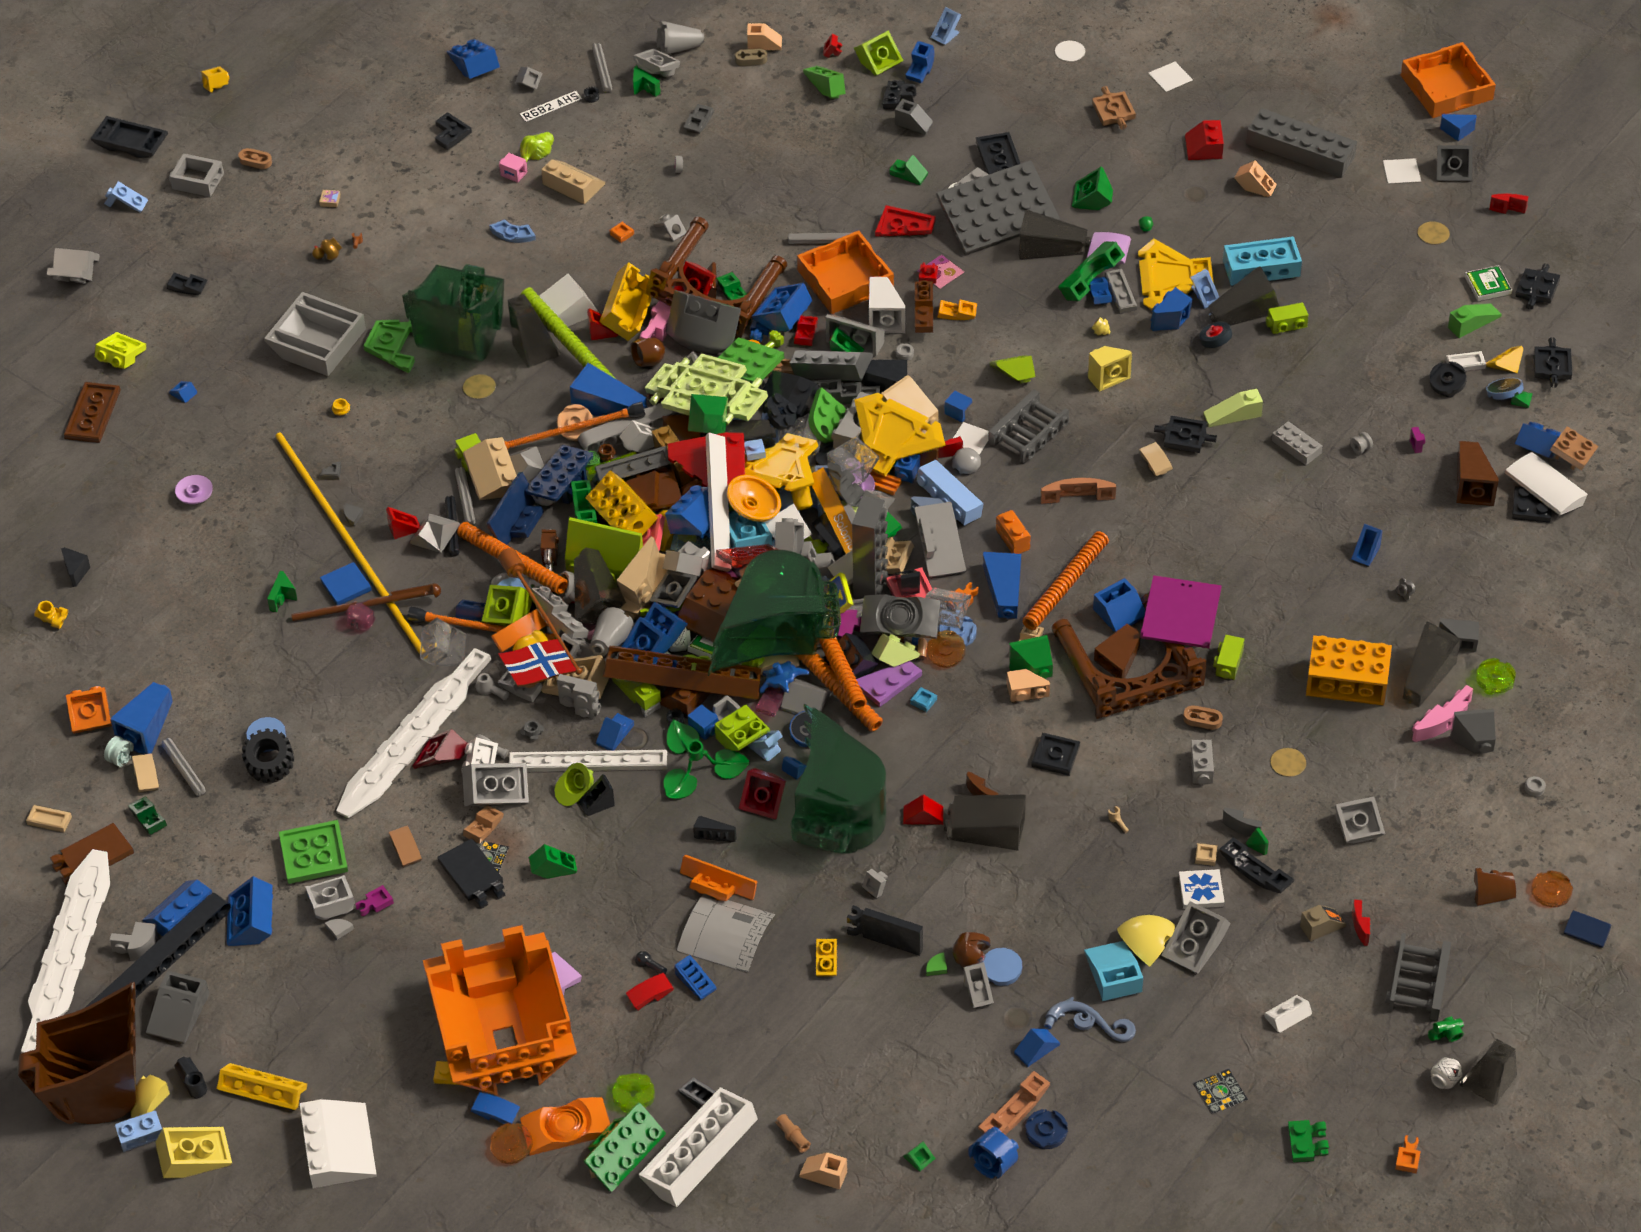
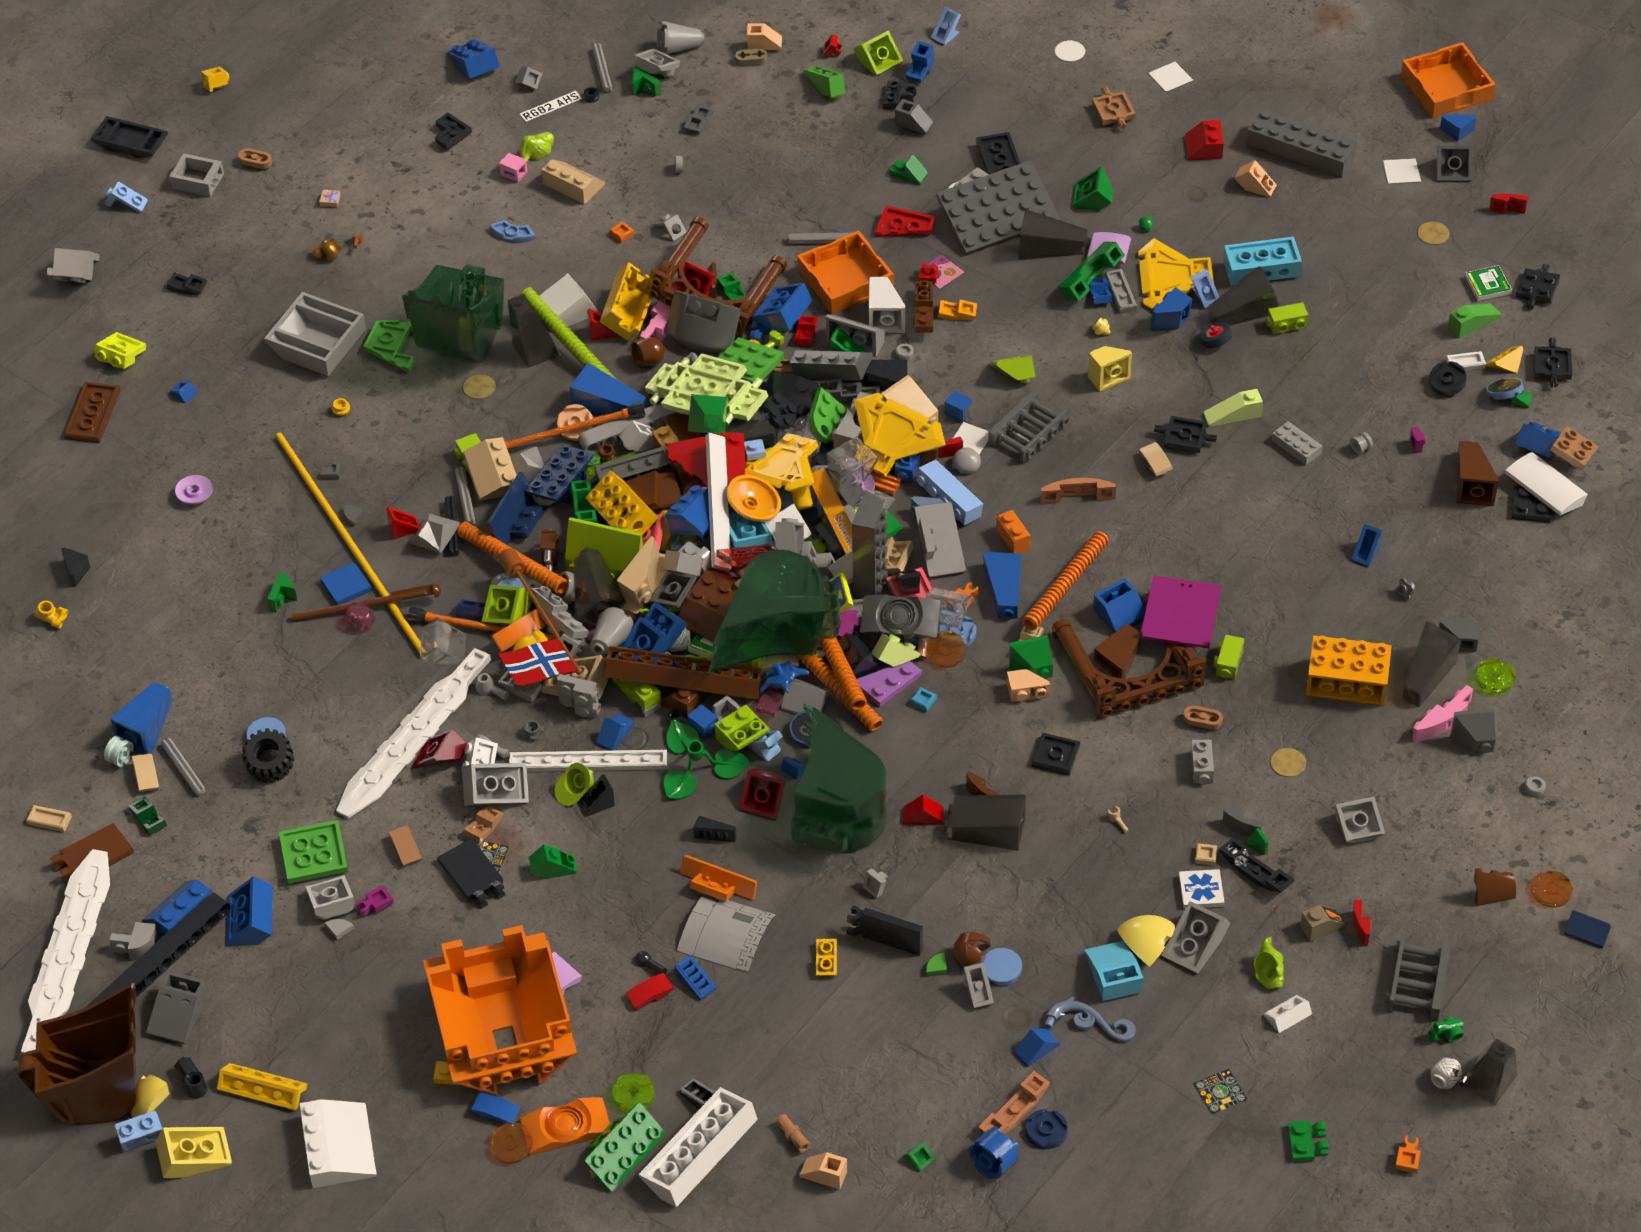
orange plate [66,686,112,734] -> none
none -> lime hair [1254,937,1284,989]

